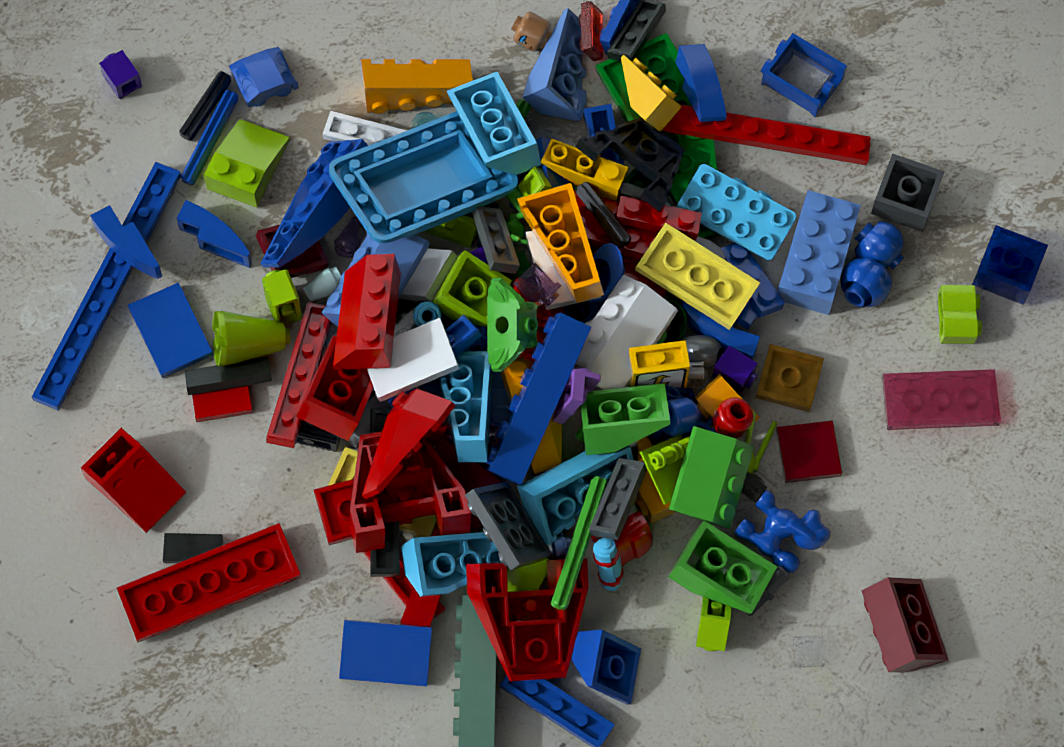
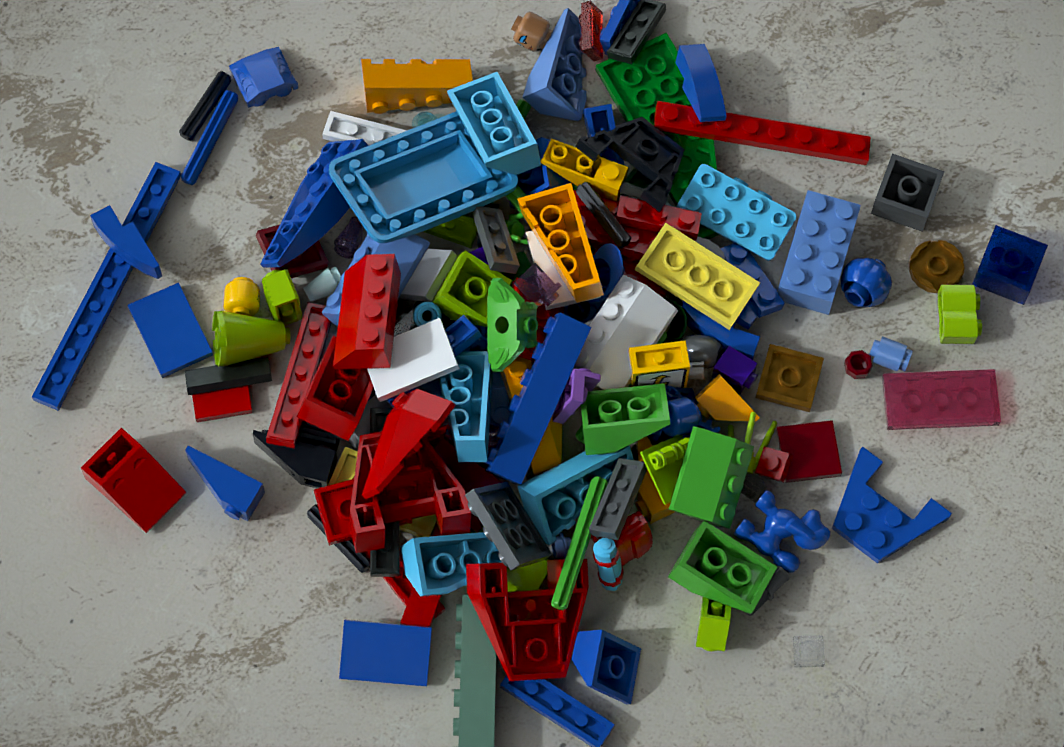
dark purple brick [99,50,142,99] -> none
red plate [116,523,301,643] -> none
pearl dark grey tile [163,533,223,563] -> none
blue slope [176,200,252,268] -> none
lime slope [204,119,290,208] -> none
lime tile [518,166,552,196] -> none
yellow slope [621,55,681,131] -> none
red head [712,397,754,439] -> none
blue window [761,33,847,117] -> none
blue plant [854,221,904,269] -> none
slope [861,577,949,673] -> none
none -> blue slope [185,446,265,521]
none -> yellow head [223,277,260,316]
none -> black slope [252,430,338,489]
none -> black axle [307,504,370,573]
none -> red plate [755,446,793,483]
none -> blue wing [832,447,952,564]
none -> dark red tile [844,350,873,379]
none -> medium blue brick [869,336,913,372]
none -> pearl gold tile [909,240,965,294]

